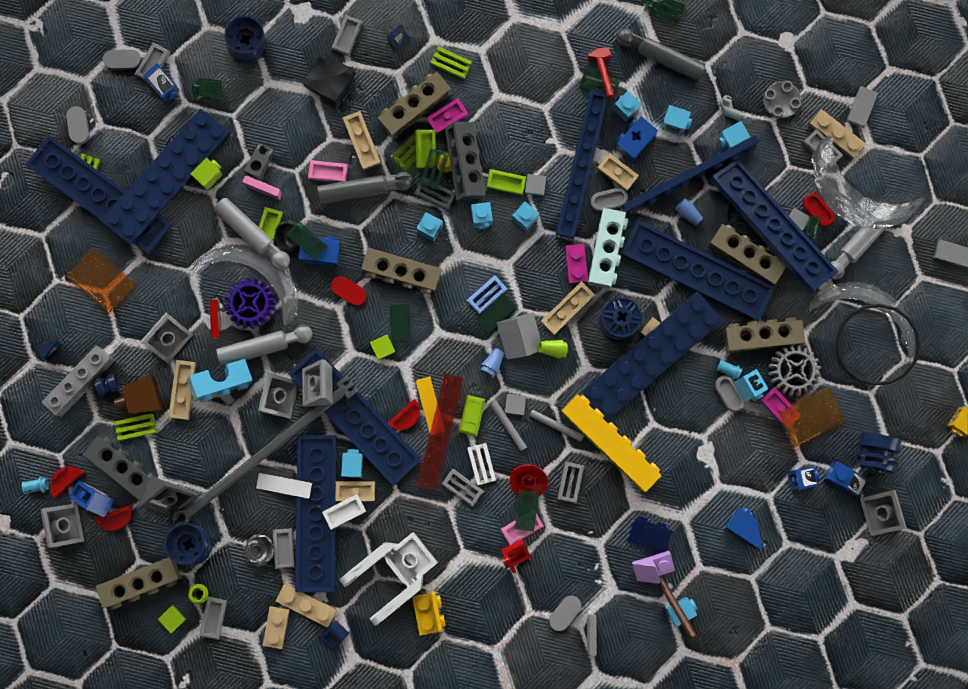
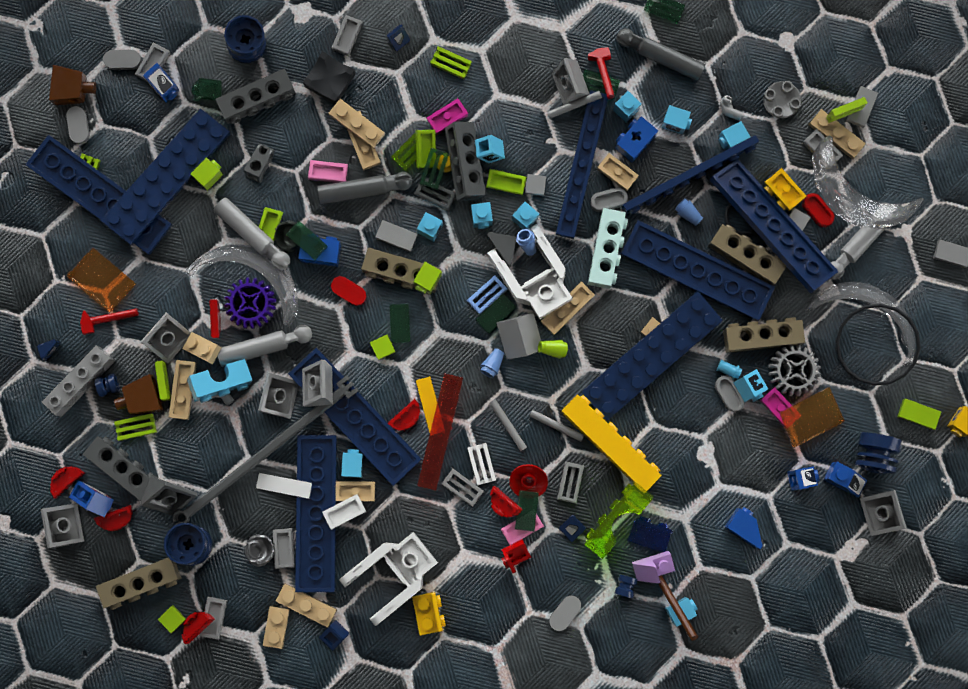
medium azure pin [22,477,49,494] -> none
lime cone [189,584,208,604] -> none
bright pink tile [242,176,282,200] -> none
dark tan brick [378,72,451,139] -> none
lime tile [458,395,486,437] -> none
light grey tile [505,394,526,415] -> none
dark pink plate [565,244,588,284] -> none
light grey tile [587,614,596,656] -> none
dark blue wheel [599,297,642,341] -> none
clear green pin [804,215,821,240] -> none
none -> reddish brown torso [49,65,96,105]
none -> red piece [80,308,139,335]
none -> lime tile [155,361,171,401]
none -> tan plate [182,332,222,364]
none -> red tile [182,612,215,644]
none -> dark grey brick [216,68,296,124]
none -> tan plate [329,99,385,149]
none -> light grey tile [375,220,418,252]
none -> lime brick [413,262,442,294]
none -> medium azure brick [475,135,505,163]
none -> white plate [487,224,572,319]
none -> dark grey slope [487,232,516,268]
none -> red tile [490,486,523,517]
none -> medium blue cone [516,229,536,256]
none -> light grey bar [547,91,602,119]
none -> light grey slope [552,58,590,105]
none -> dark blue slope [559,515,587,542]
none -> clear neon green arch [585,482,653,559]
none -> dark blue wheel [614,574,638,598]
none -> yellow bracket [764,168,806,211]
none -> lime tile [826,97,868,123]
none -> lime tile [897,398,941,430]

